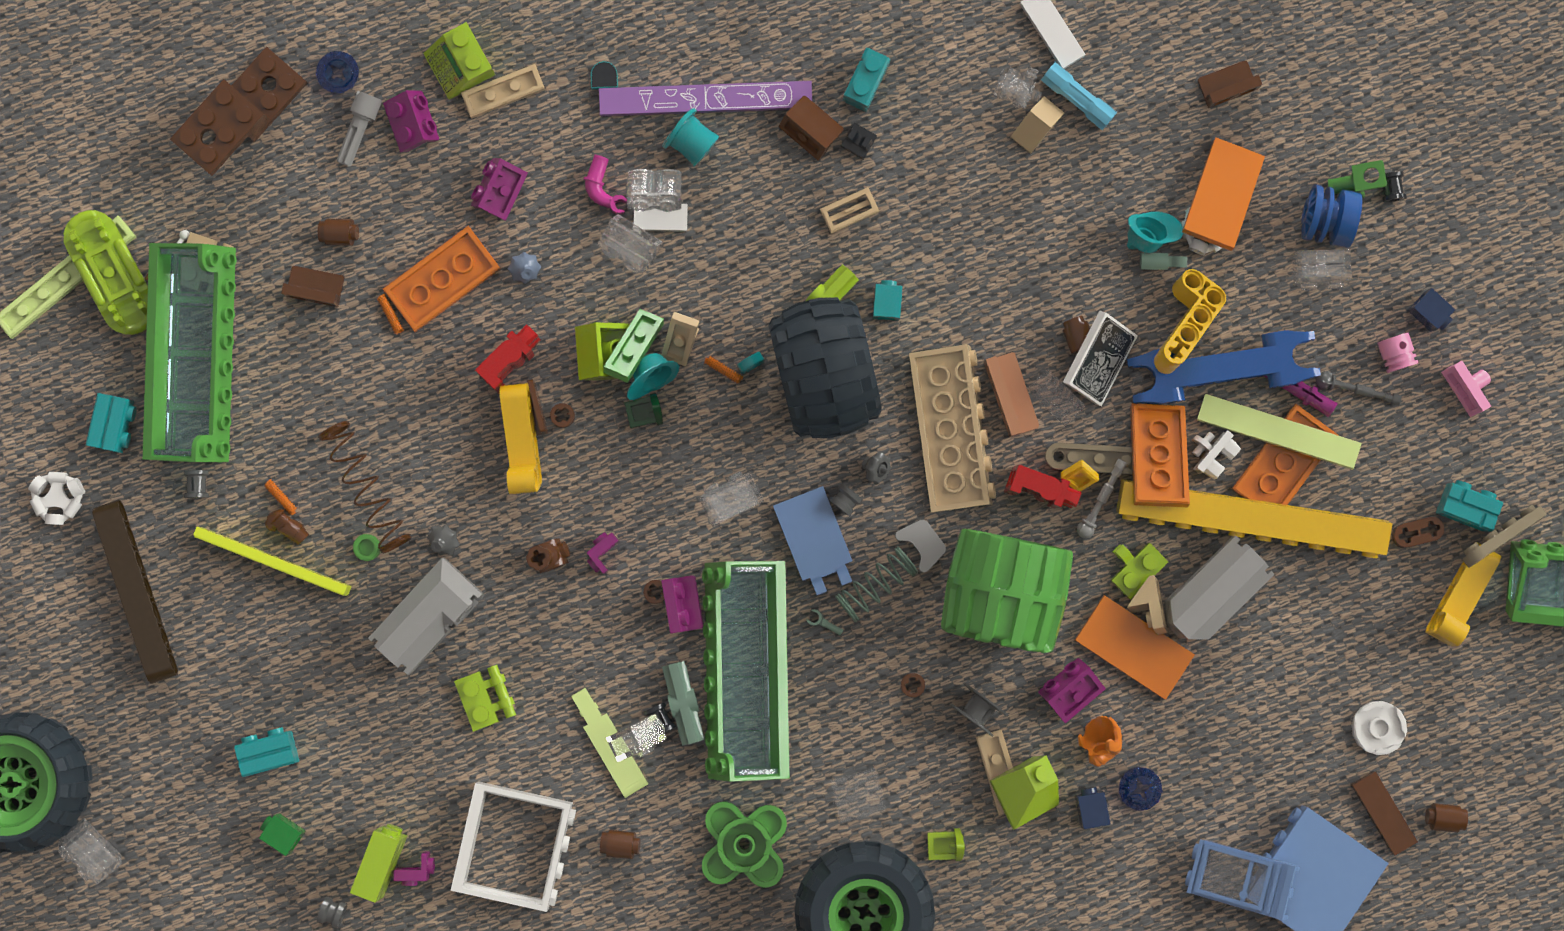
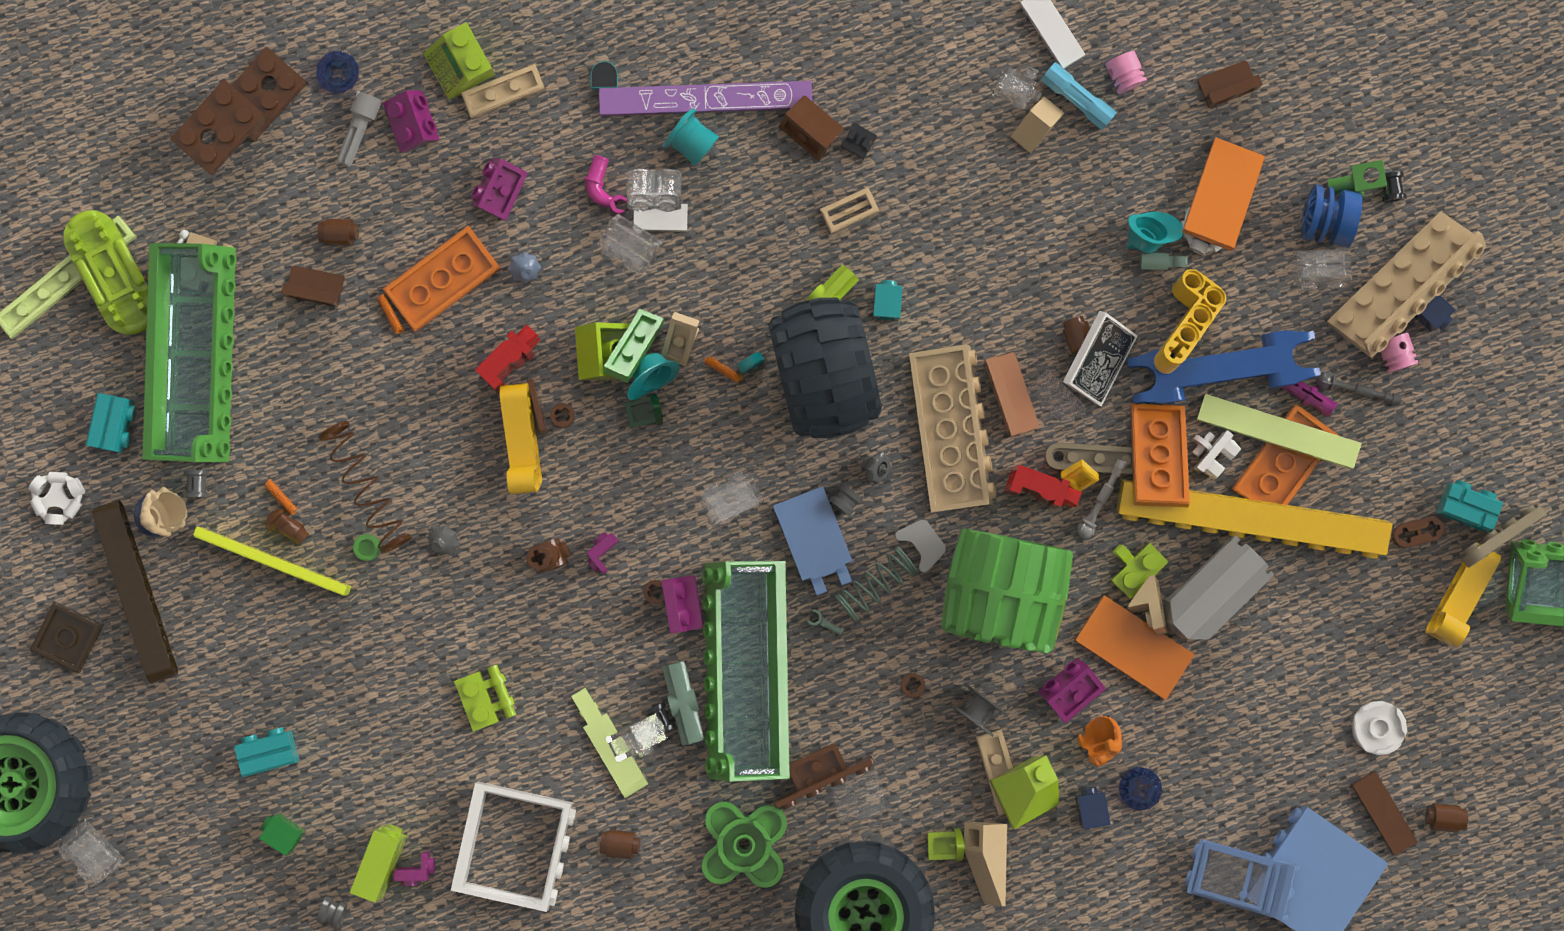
light grey brick [368,558,485,675] -> none
teal brick [843,47,890,112] -> none
bright pink tile [1441,361,1491,417] -> none
none -> dark brown tile [30,601,104,673]
none -> tan hair [134,487,187,537]
none -> reddish brown bracket [773,742,875,810]
none -> tan slope [964,822,1007,907]
none -> bright pink piece [1105,51,1147,94]
none -> tan bracket [1327,211,1486,358]

